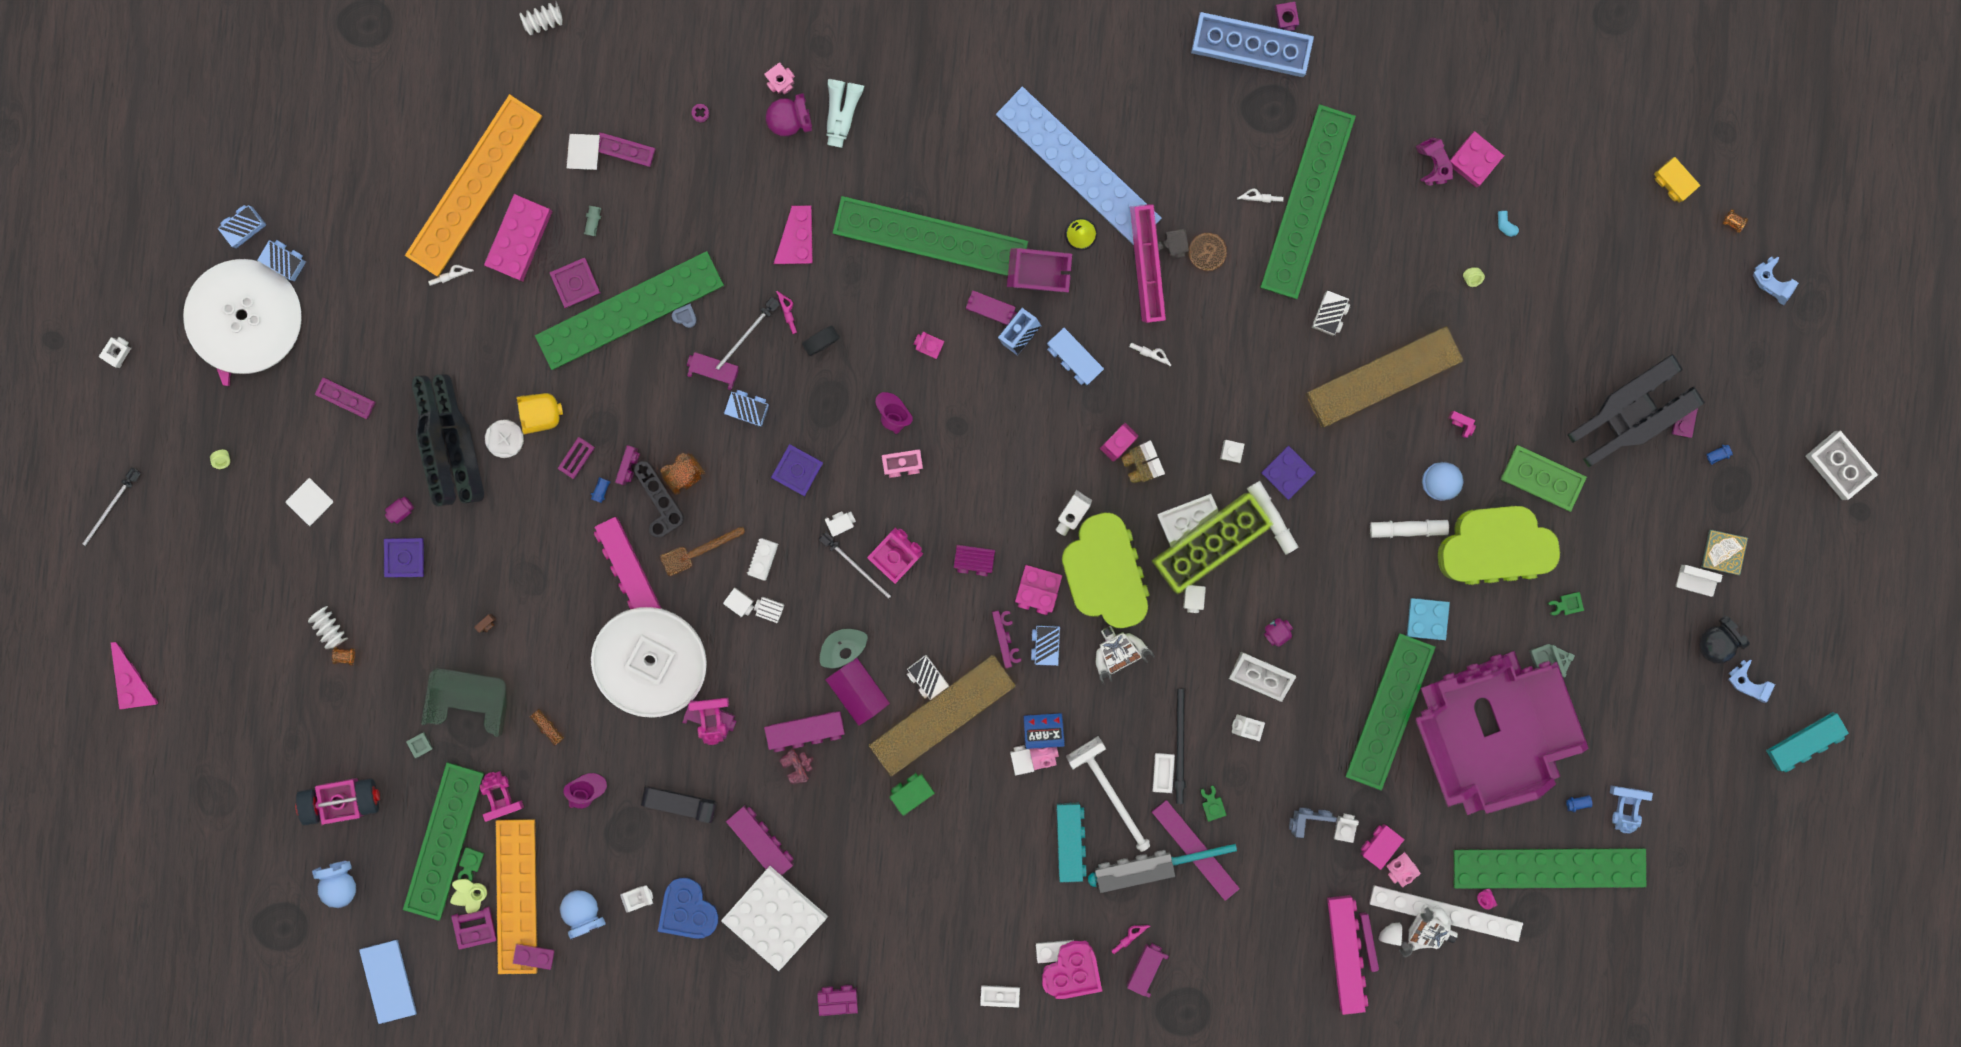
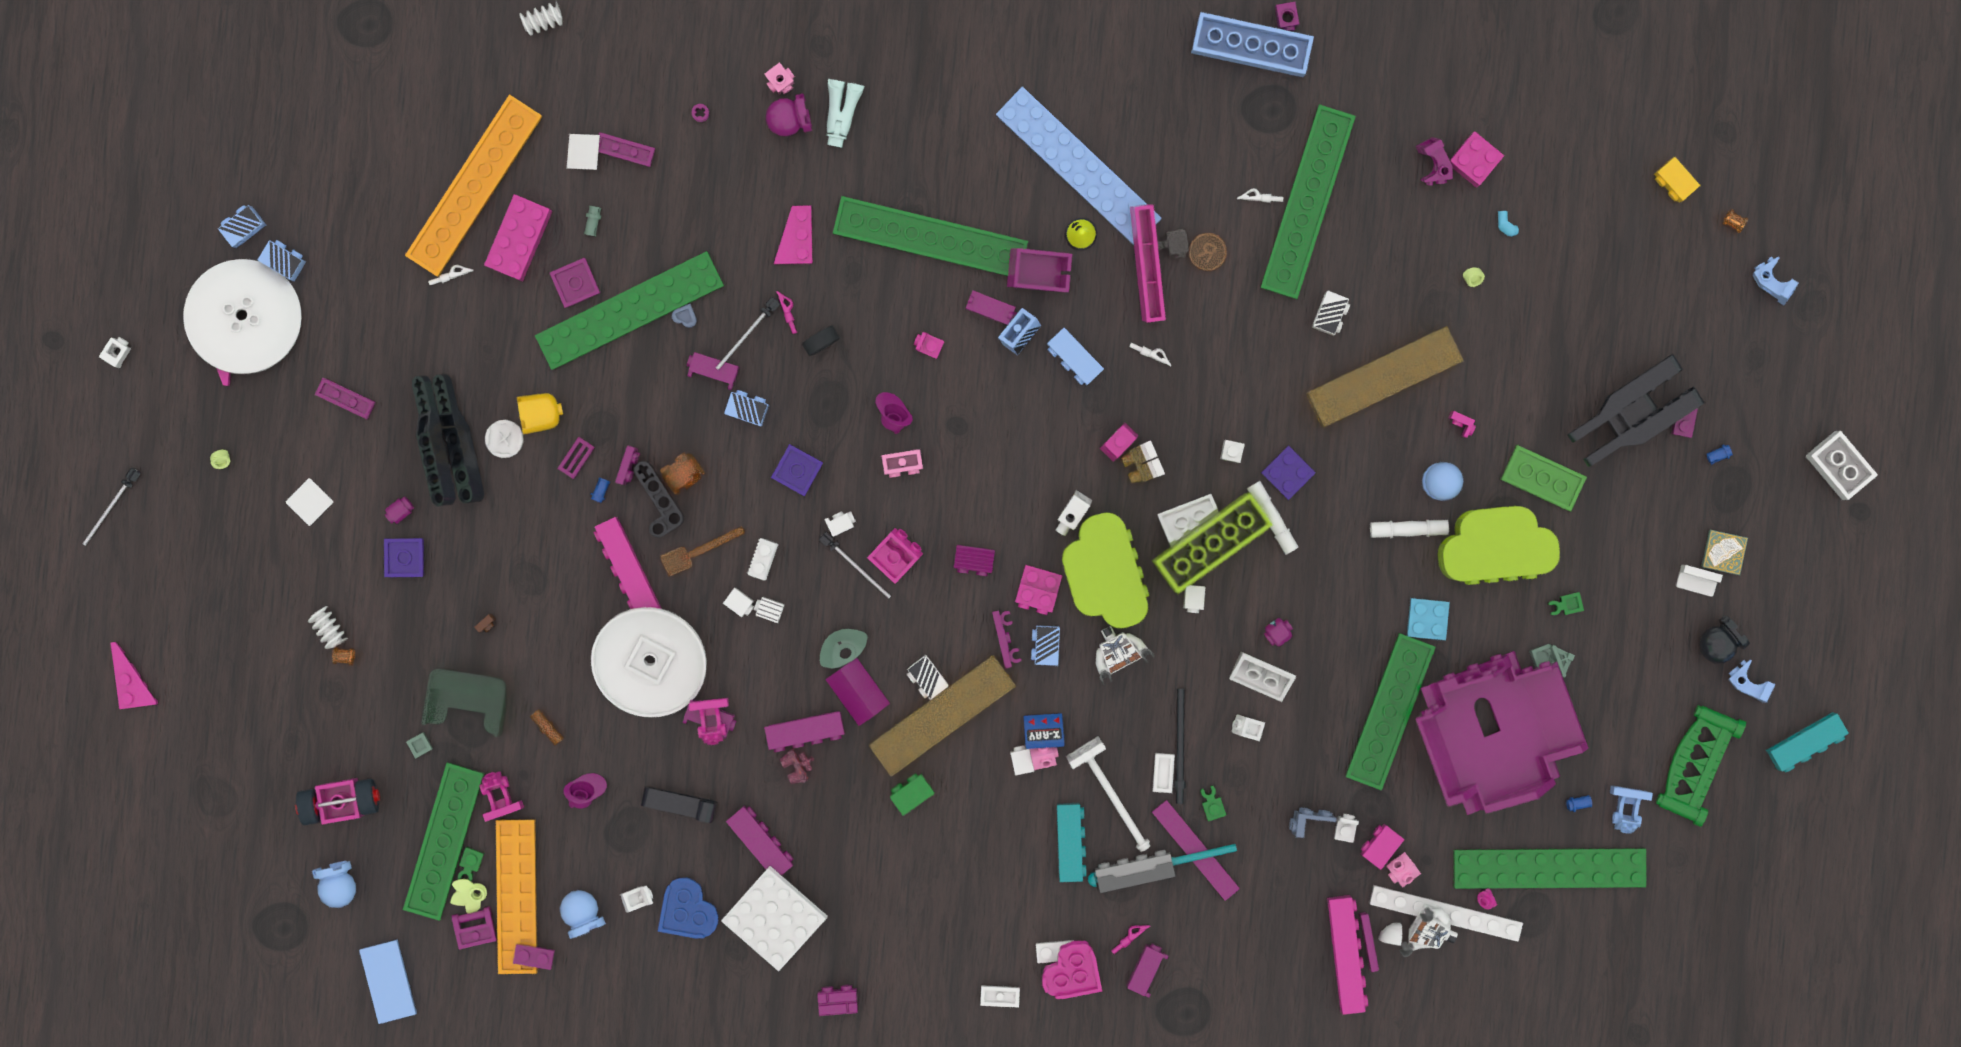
none -> green piece [1656,705,1746,827]

